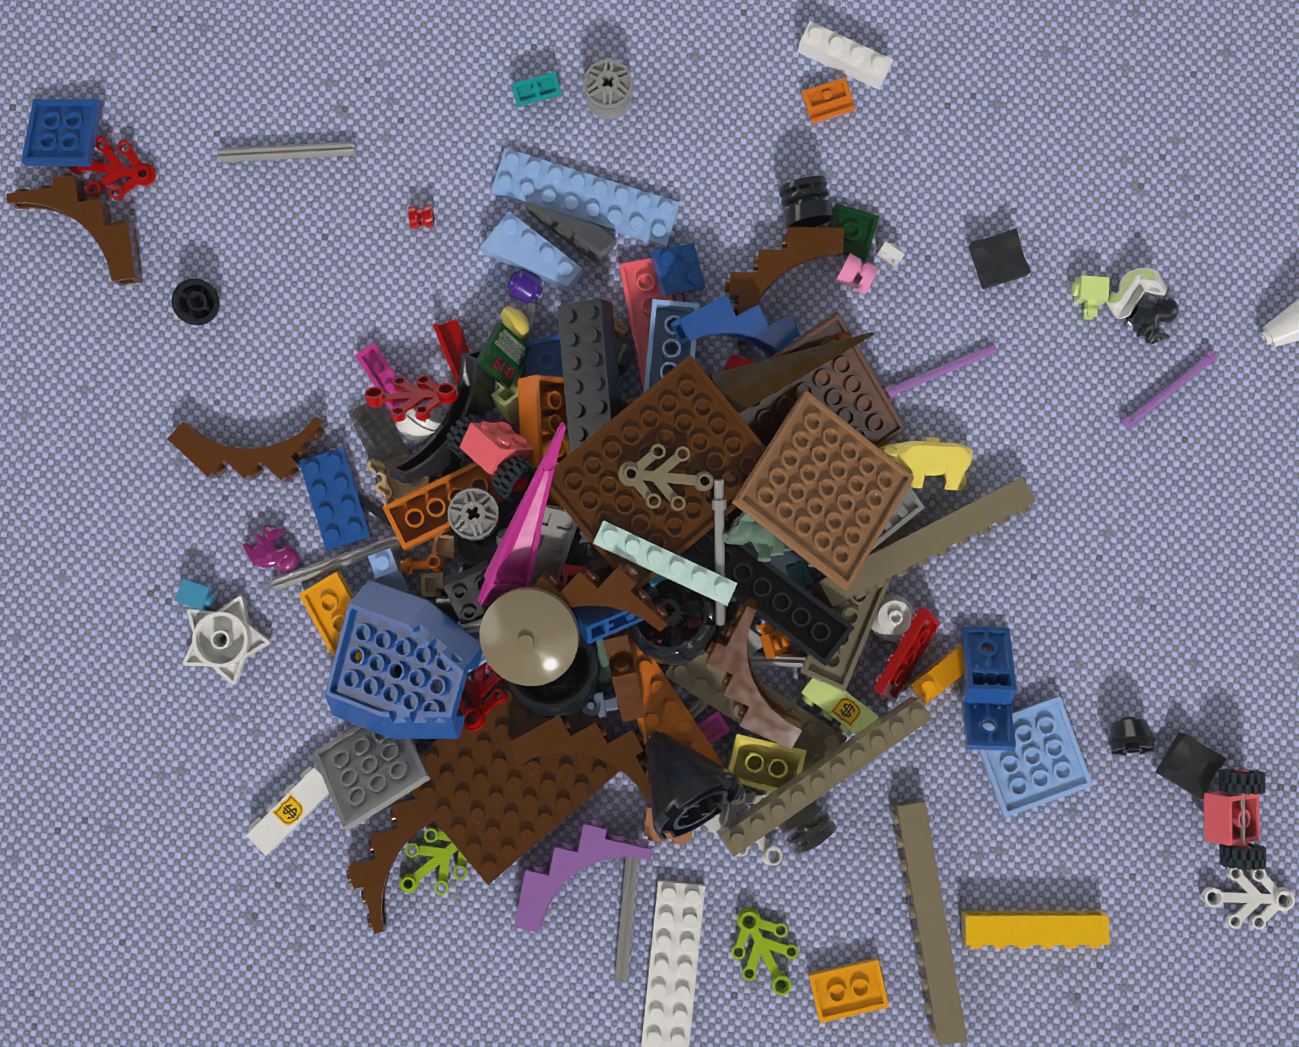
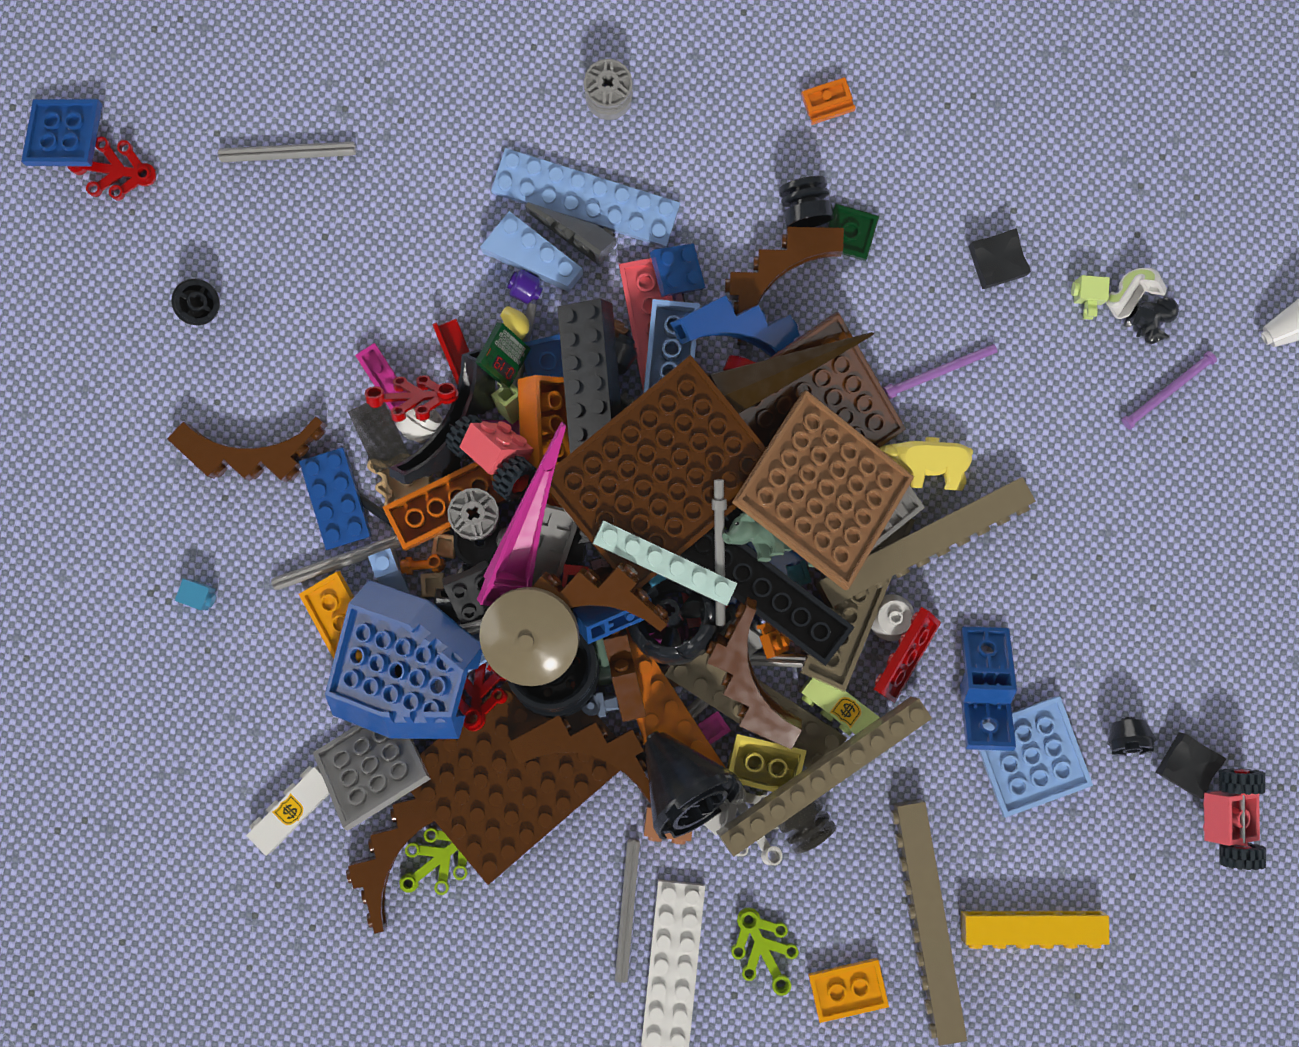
reddish brown arch [6,173,143,286] -> none
white plate [183,596,272,685] -> none
magenta animal [242,525,300,572] -> none
red wheel [408,204,435,230] -> none
teal hinge [511,72,562,108] -> none
medium lavender arch [514,819,654,933] -> none
dark tan plant [618,444,714,511] -> none
white brick [797,21,893,90] -> none
bright pink wheel [836,253,879,295] -> none
white plate [877,241,905,267] -> none
light orange slope [906,643,965,704] -> none
white plant [1201,867,1295,930] -> none

